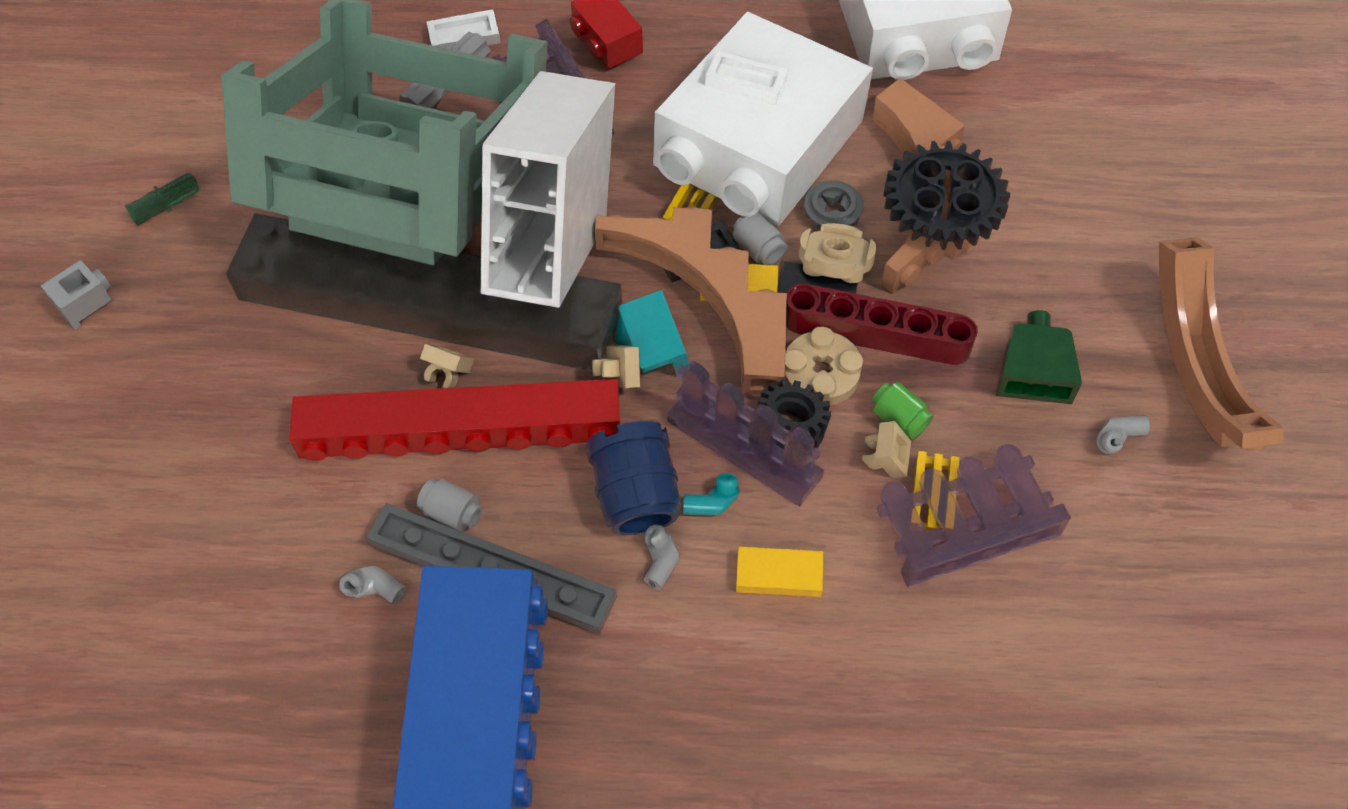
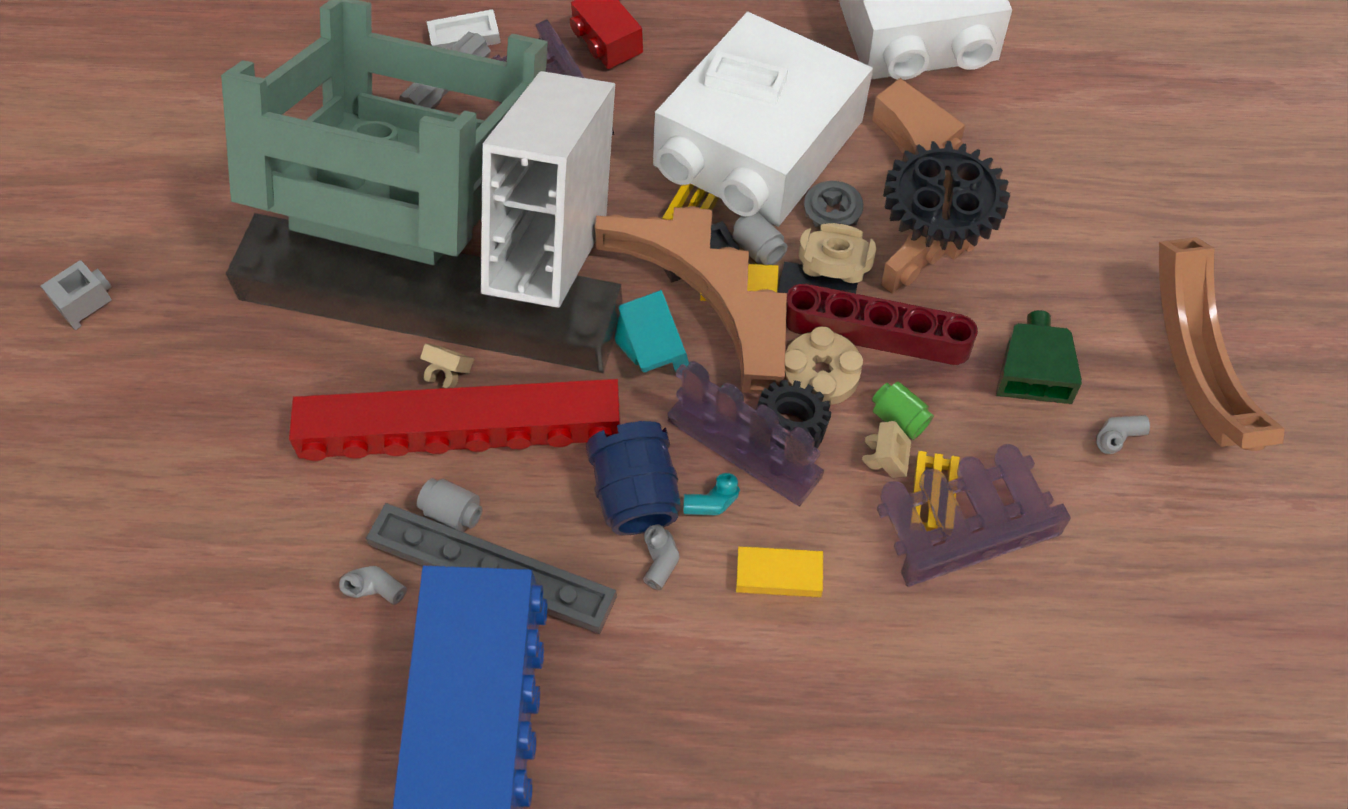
clear green axle [124,173,199,226] -> none
tan tile [592,345,640,388] -> none

